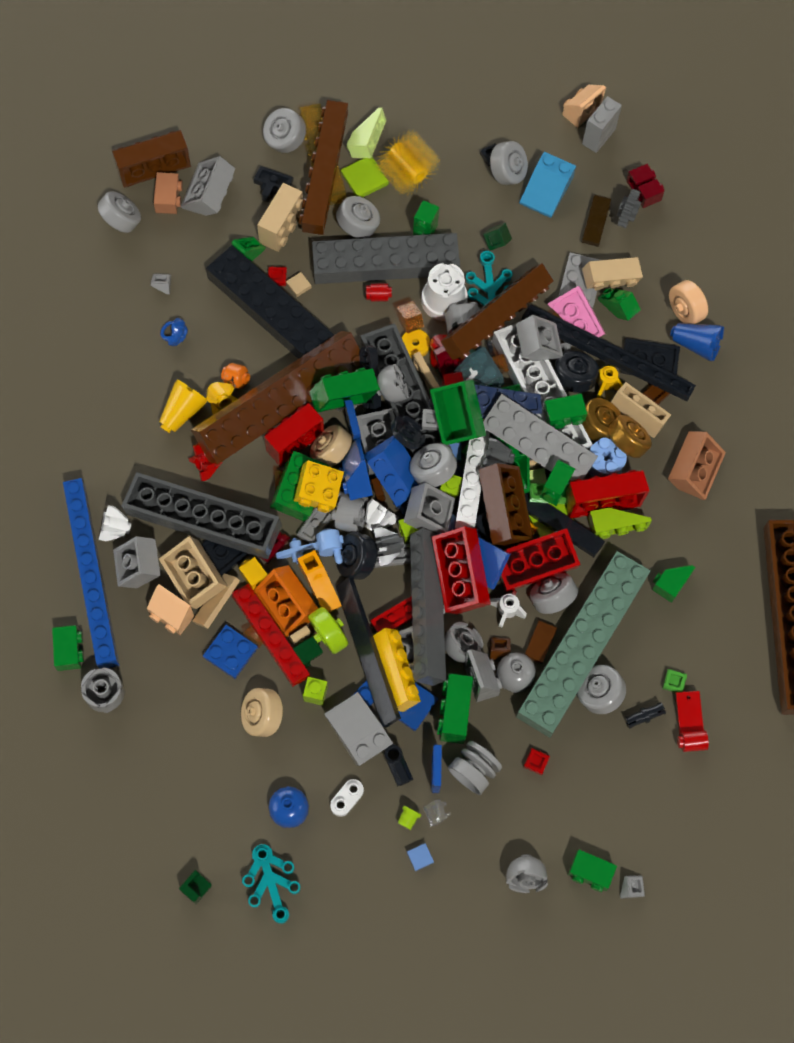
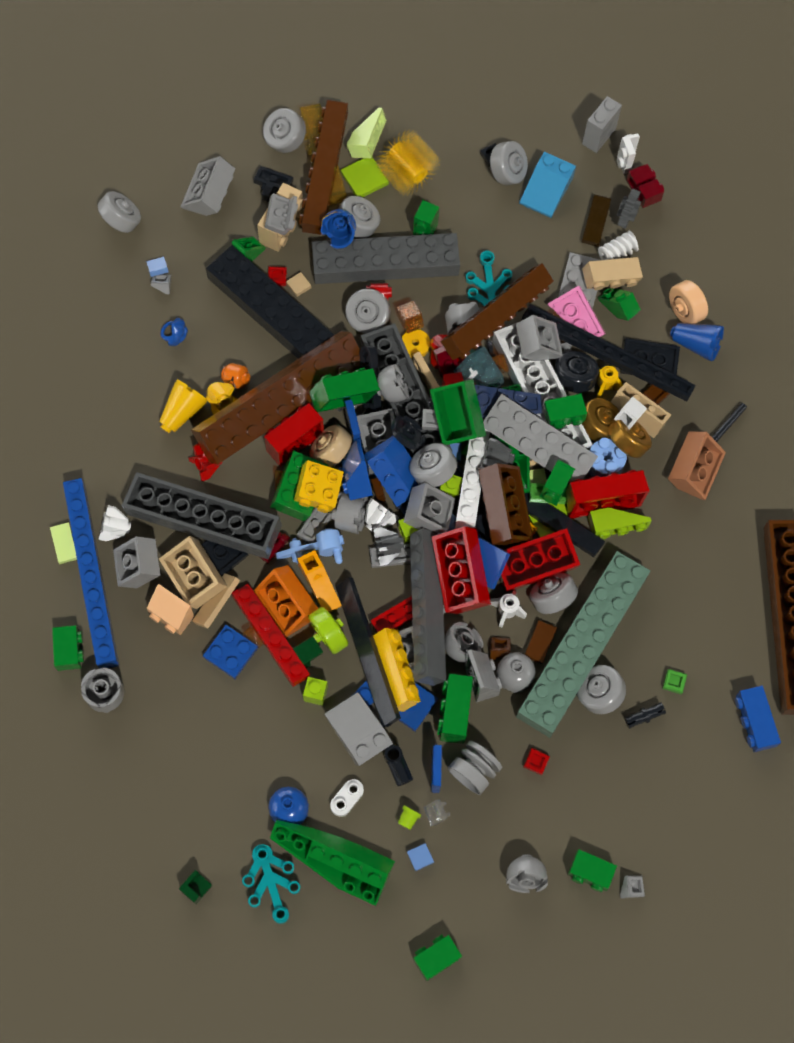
reddish brown brick [112,130,191,188] -> none
nougat brick [154,172,183,214] -> none
yellow brick [239,557,268,590] -> none
tan wheel [241,688,283,737] -> none
tan tile [290,626,311,647] -> none
black wheel [336,532,377,580] -> none
white piece [421,263,468,321] -> none
dark green panel [483,223,512,251] -> none
light nougat slope [563,85,606,128] -> none
green slope [652,565,696,603] -> none
red door [675,691,709,752] -> none
none -> yellowish green tile [50,522,77,564]
none -> medium blue tile [146,257,168,277]
none -> light grey bracket [264,193,298,235]
none -> green wedge [270,820,395,906]
none -> blue helmet [321,209,356,249]
none -> light grey wheel [345,289,391,333]
none -> green brick [413,934,463,981]
none -> white piece [598,230,639,260]
none -> white brick [614,397,647,430]
none -> white bracket [617,133,640,174]
none -> black bar [712,403,747,442]
none -> blue brick [735,686,781,752]

